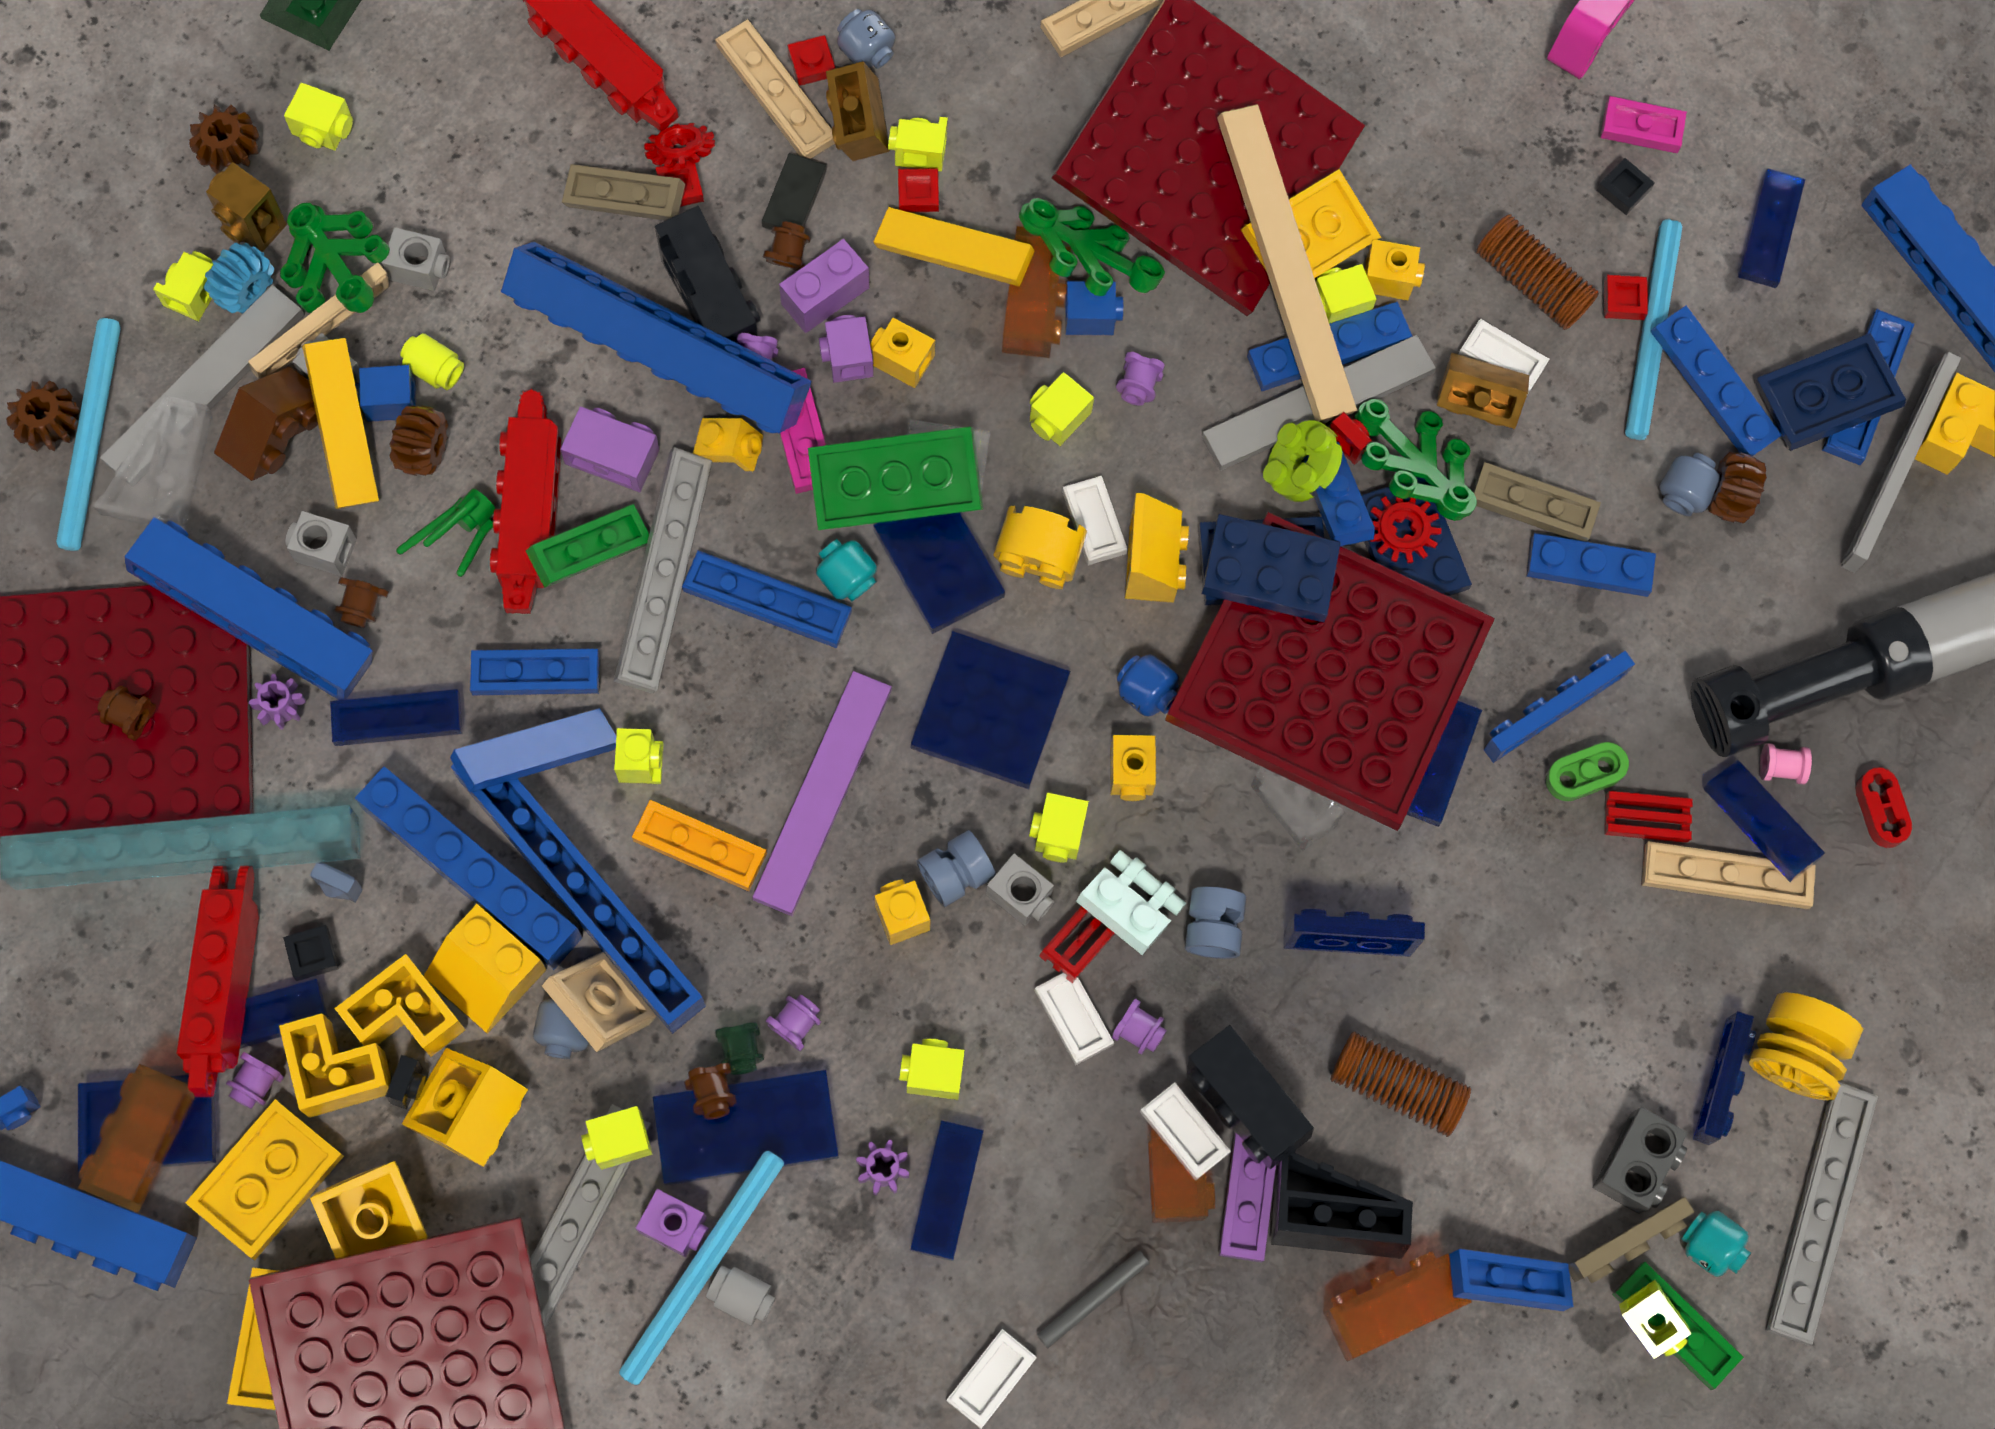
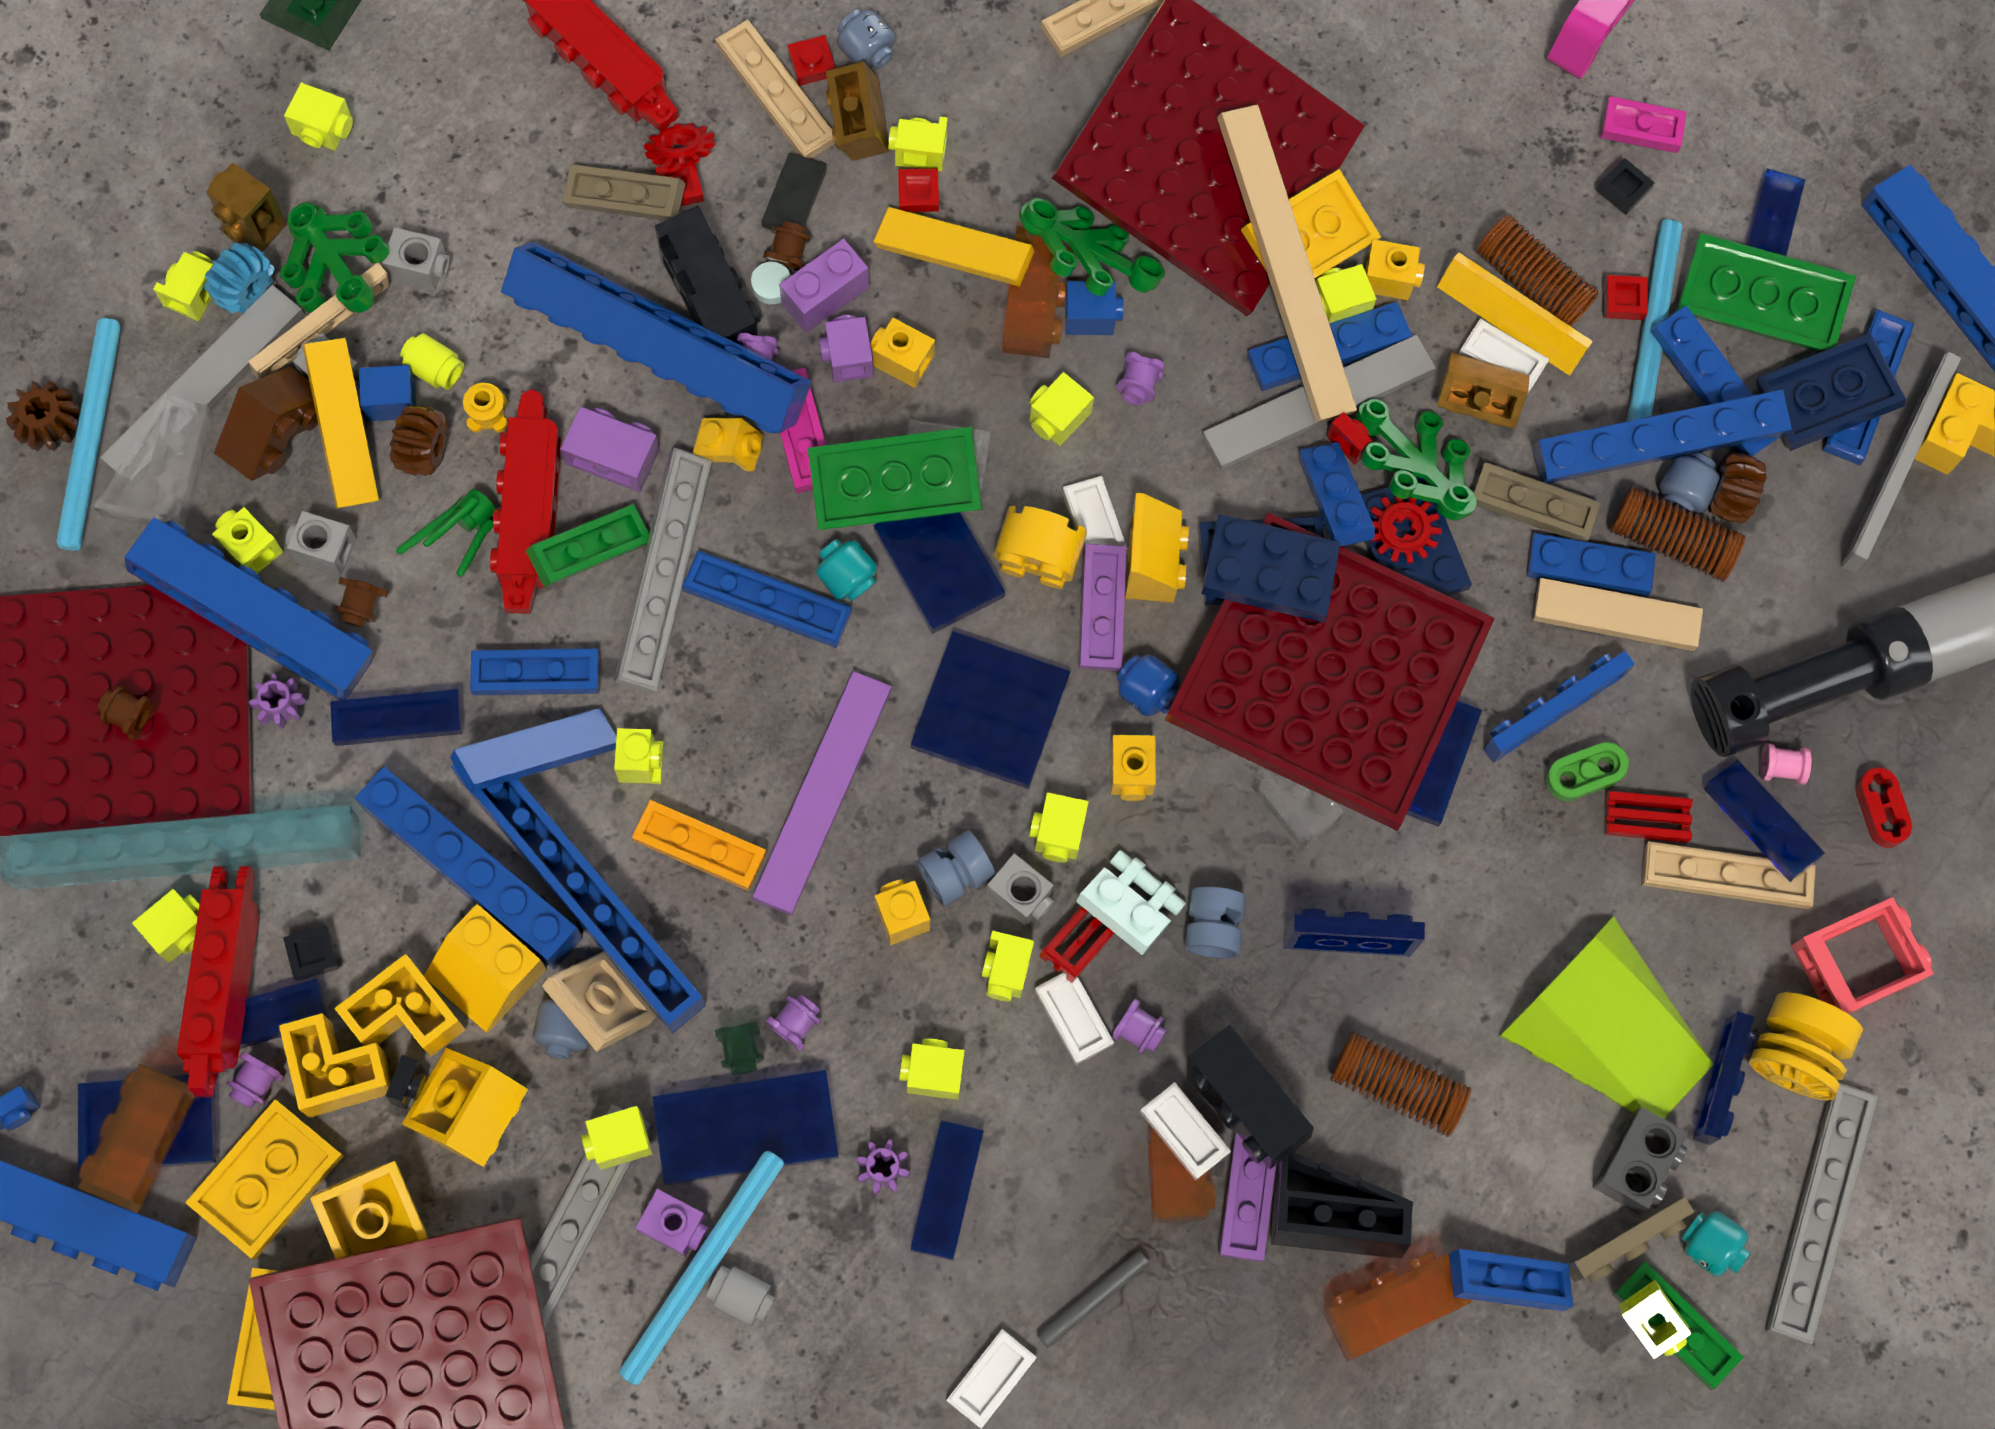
reddish brown gear [189,104,259,174] -> none
sand blue tile [310,862,363,903] -> none
reddish brown brick [684,1063,736,1120] -> none
lime plate [1263,420,1342,502] -> none
none -> neon yellow brick [132,889,200,963]
none -> neon yellow brick [212,507,283,574]
none -> yellow brick [463,382,508,433]
none -> light aqua tile [751,262,791,304]
none -> neon yellow brick [982,931,1034,1002]
none -> medium lavender plate [1078,544,1127,671]
none -> yellow tile [1437,252,1593,376]
none -> lime wedge [1499,916,1714,1119]
none -> blue brick [1532,390,1792,484]
none -> tan tile [1532,578,1703,651]
none -> dark orange piece [1610,486,1746,582]
none -> green plate [1676,233,1856,352]
none -> coral window [1791,897,1934,1014]

